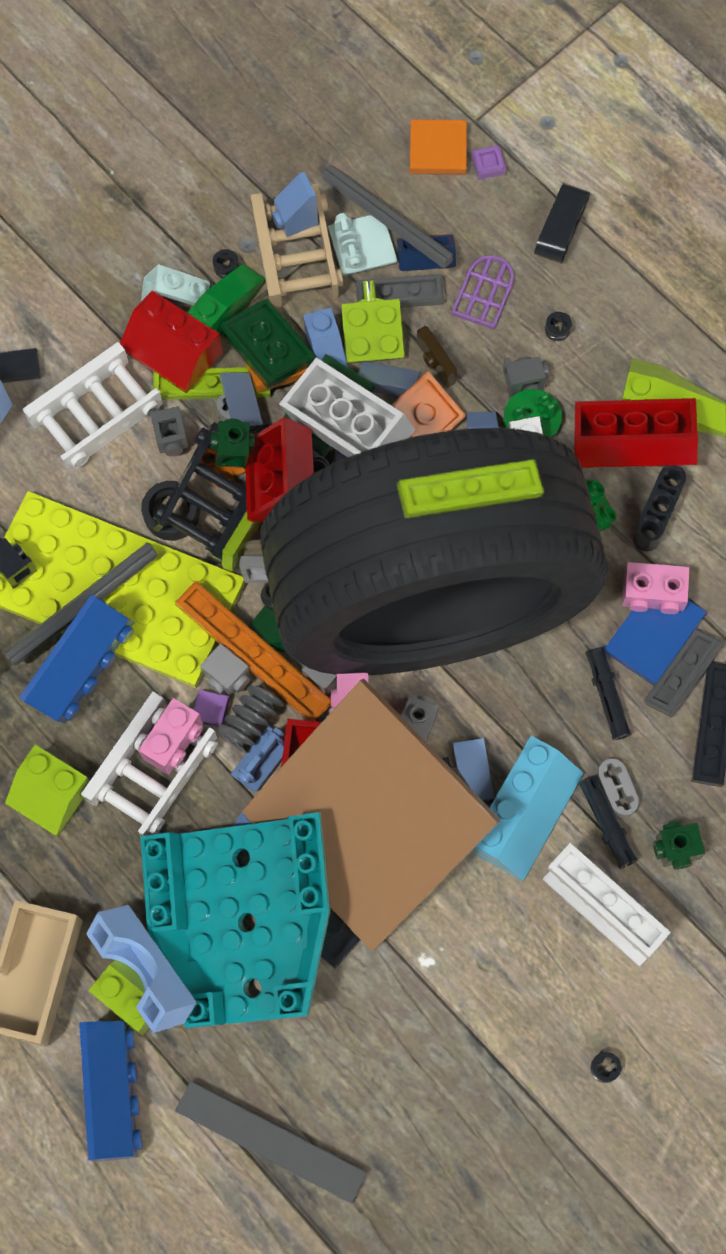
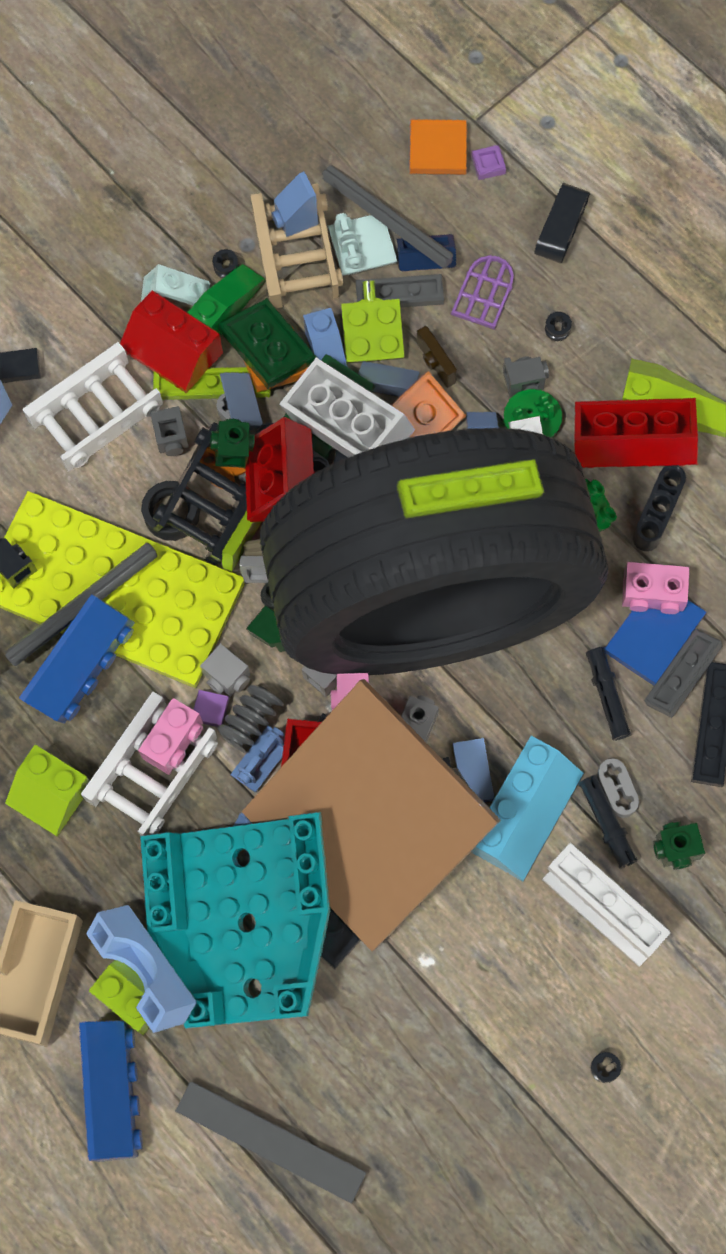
orange tile [175,581,331,721] -> none

